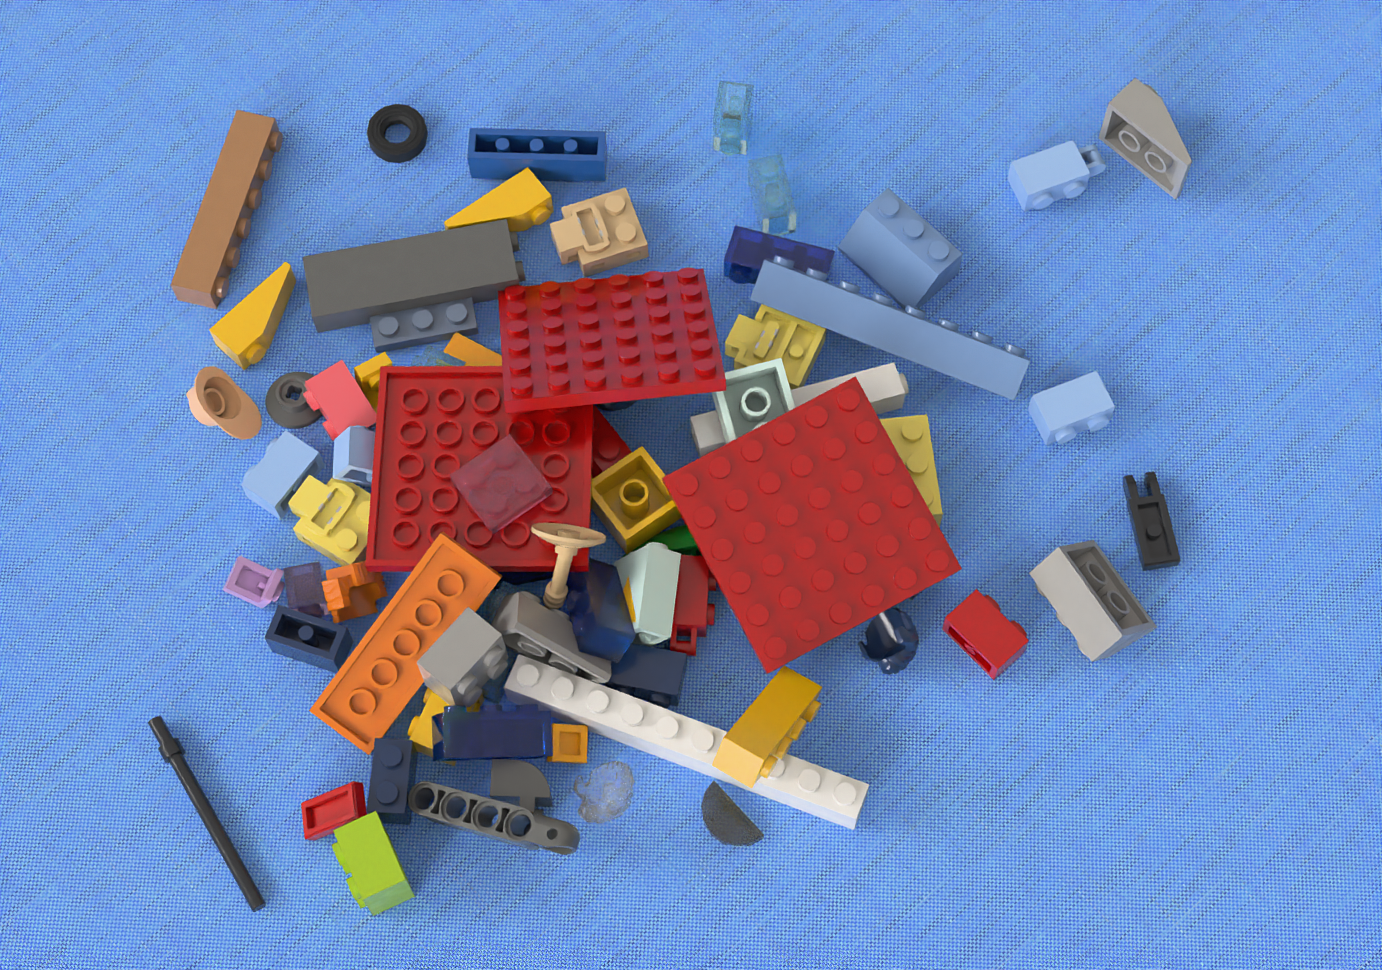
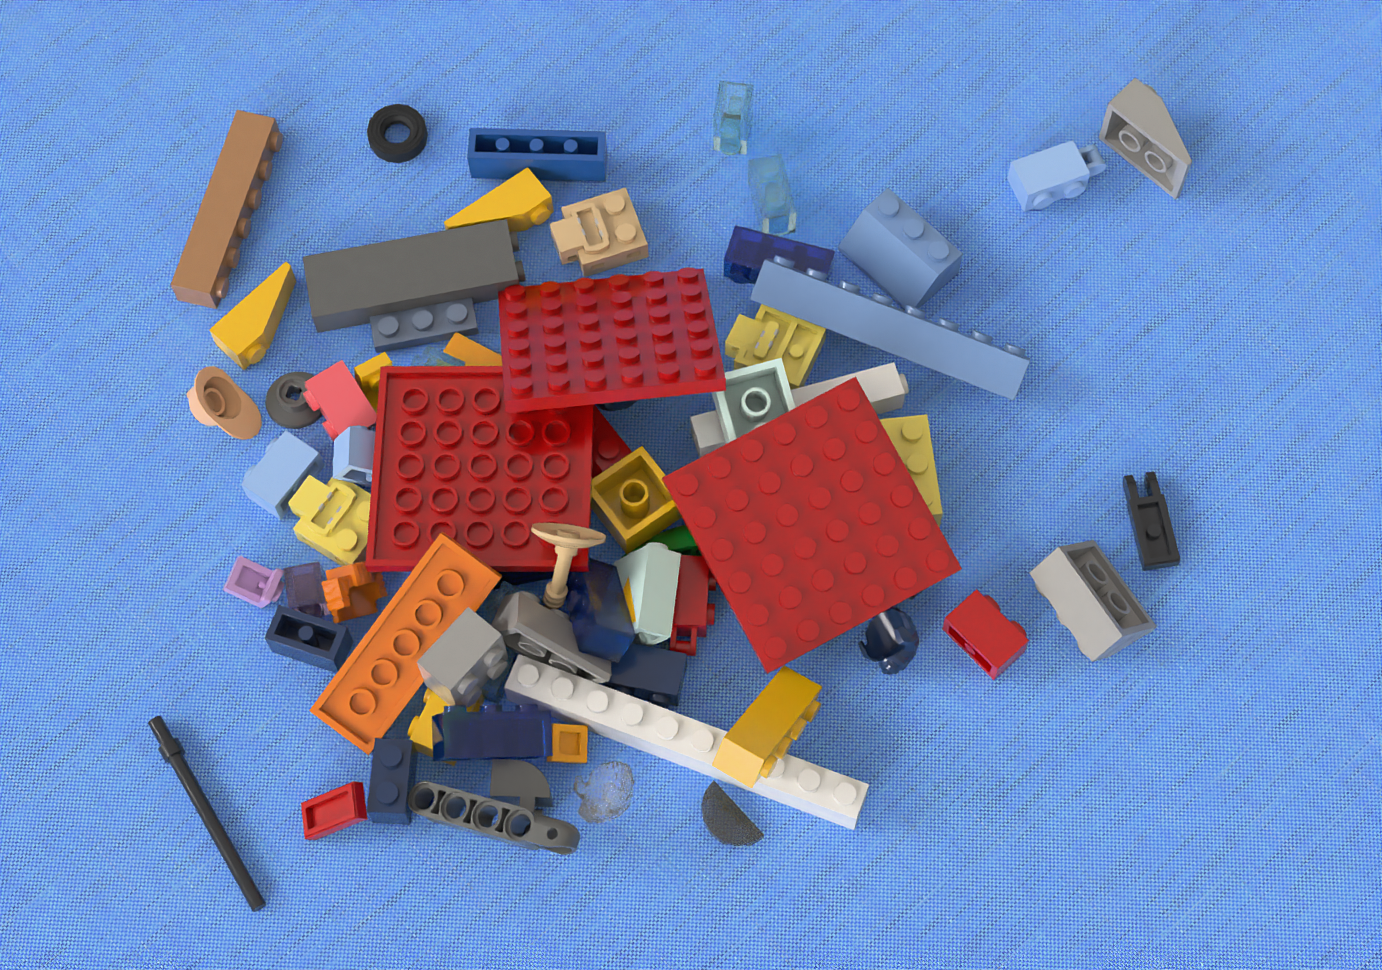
lime brick [331,811,415,916] -> none
clear pink plate [450,434,553,534] -> none
light blue brick [1028,371,1115,445] -> none

